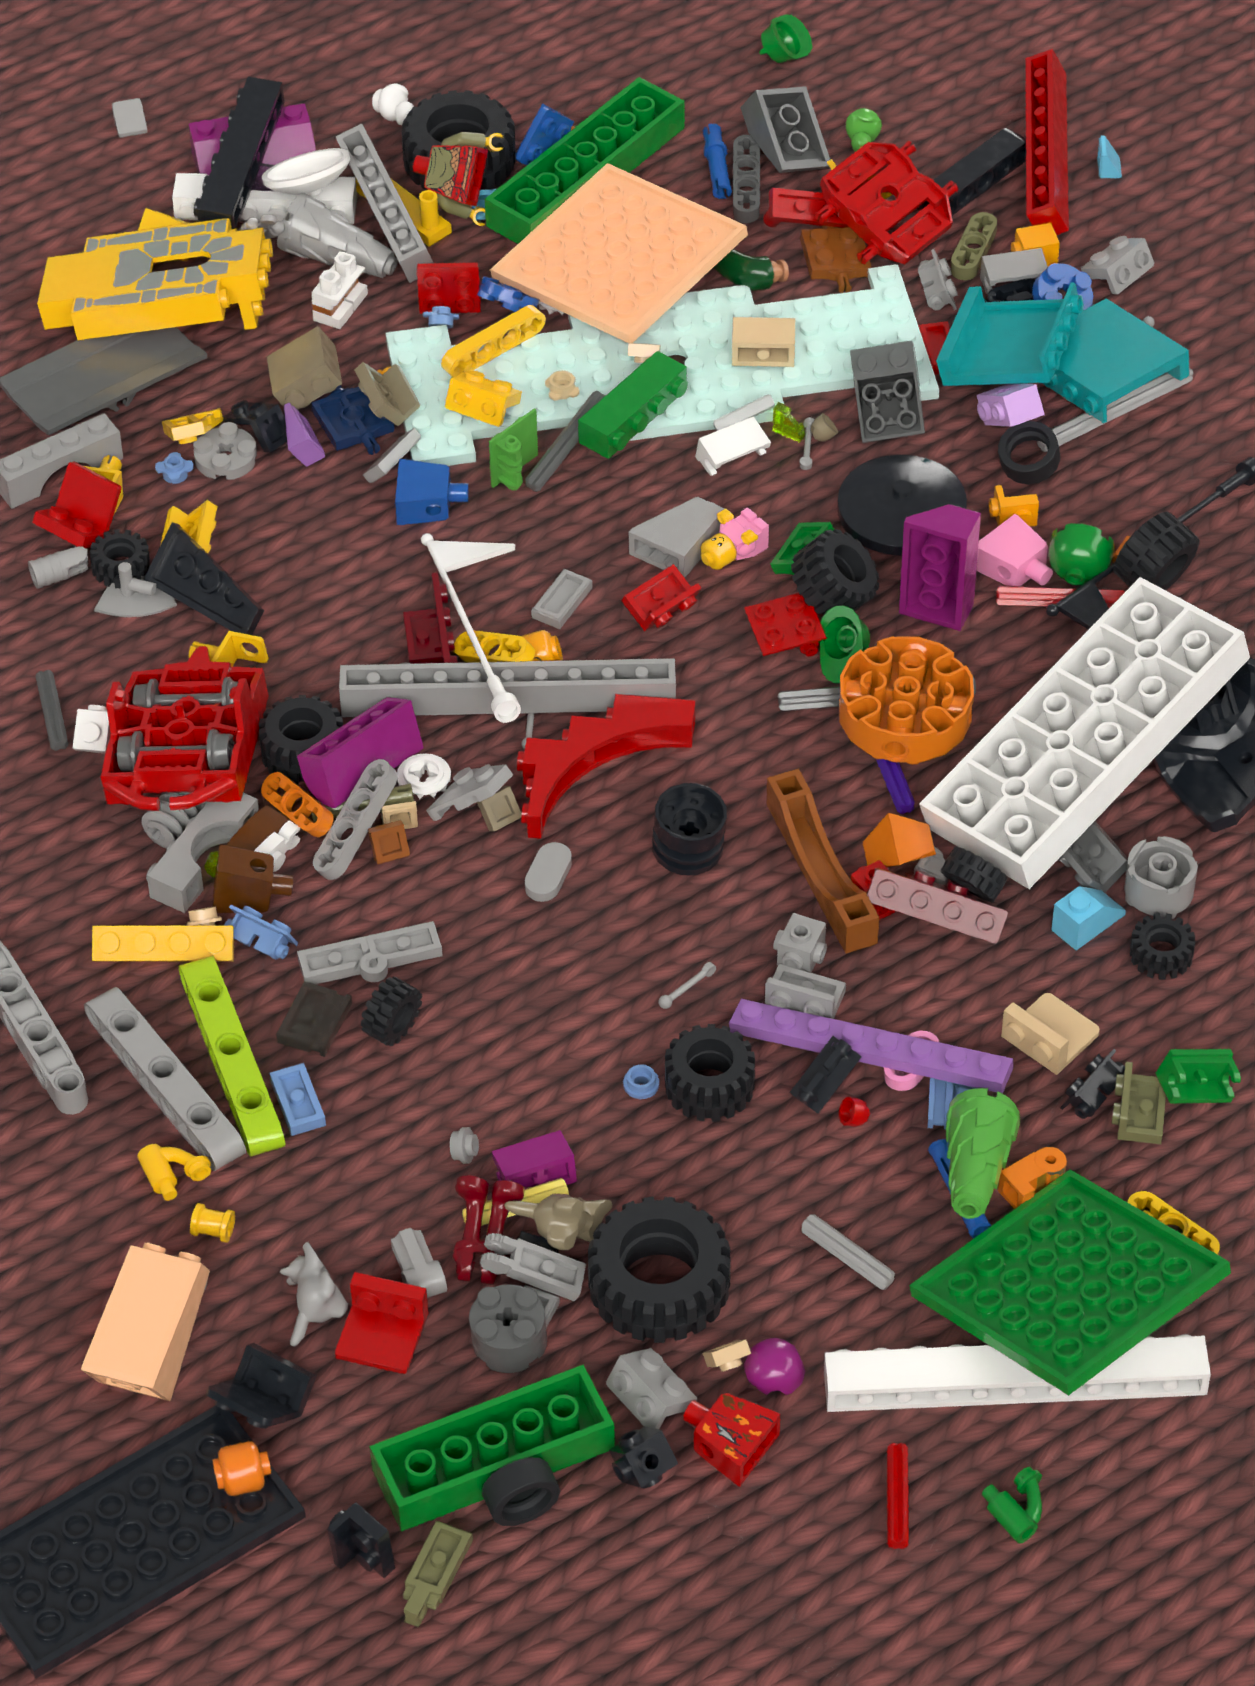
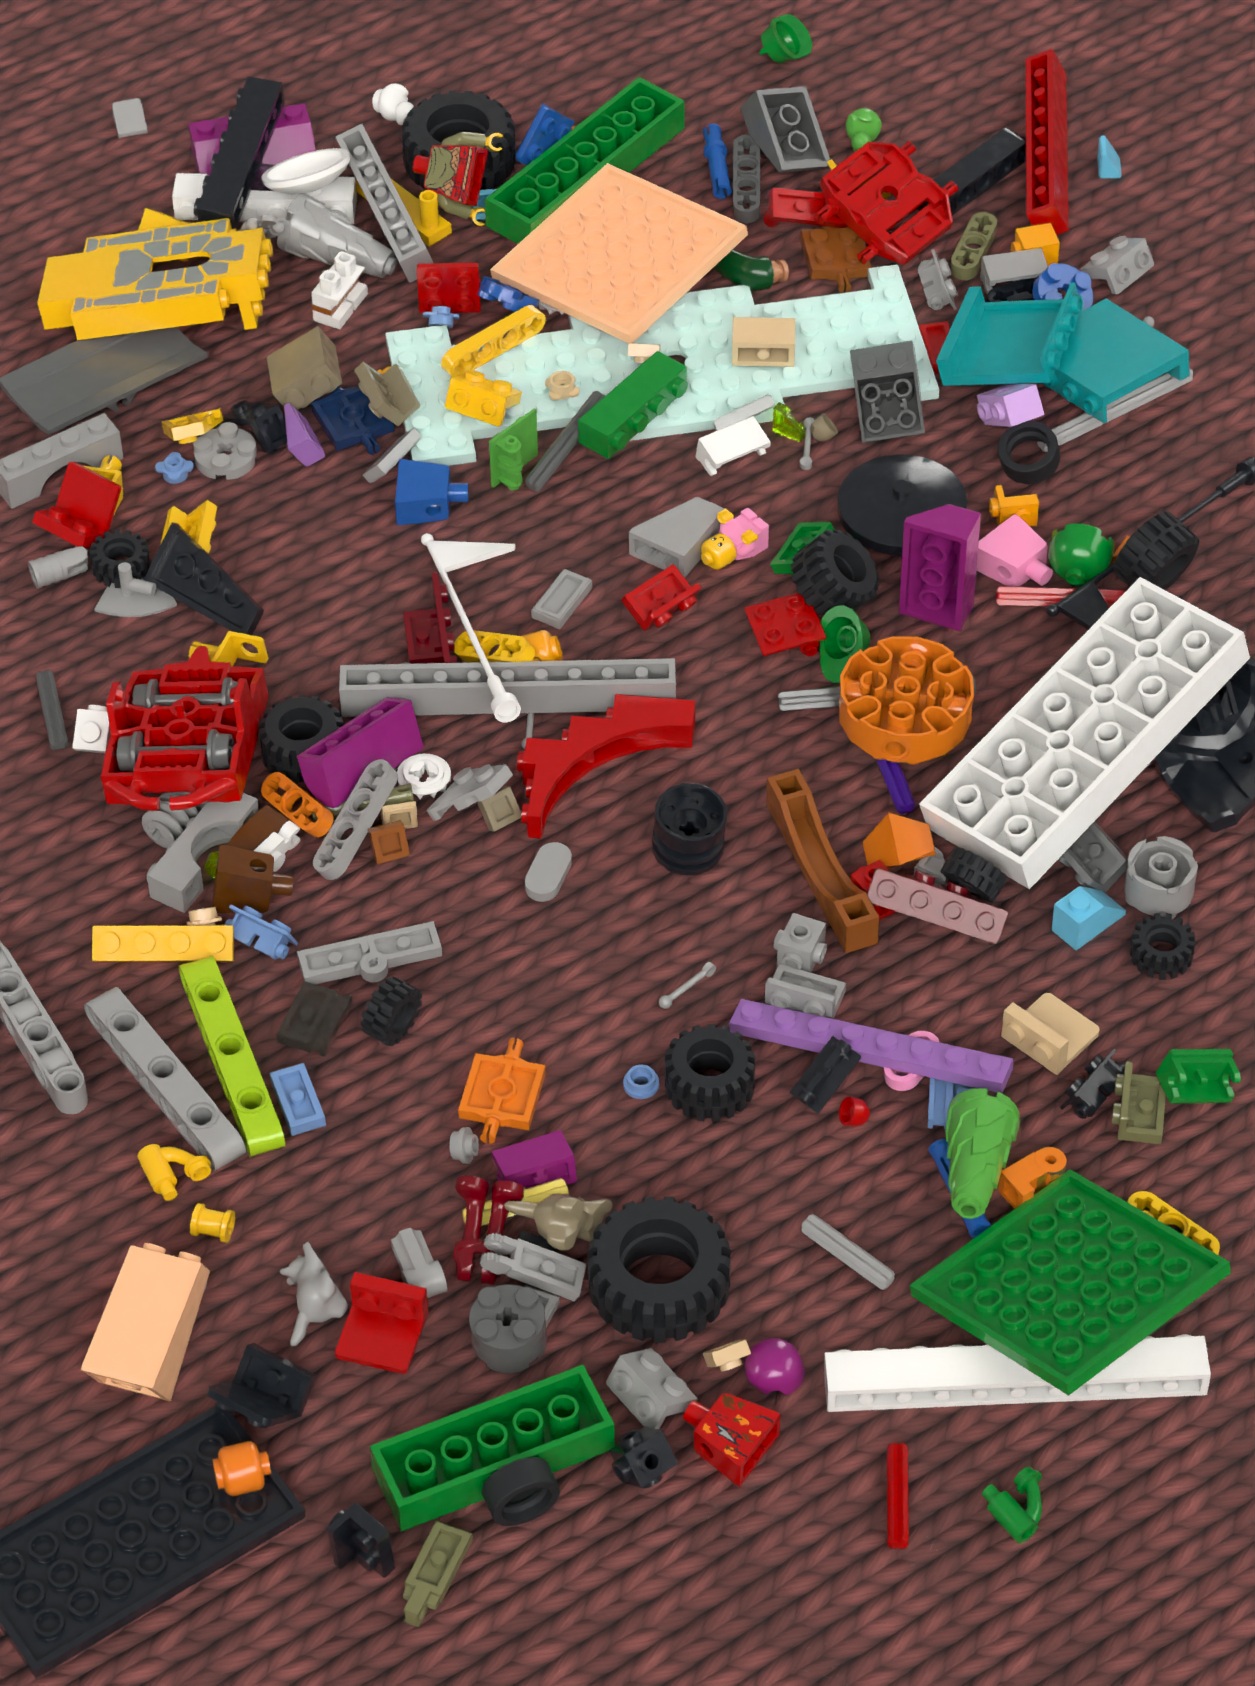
none -> orange plate [458,1038,546,1144]

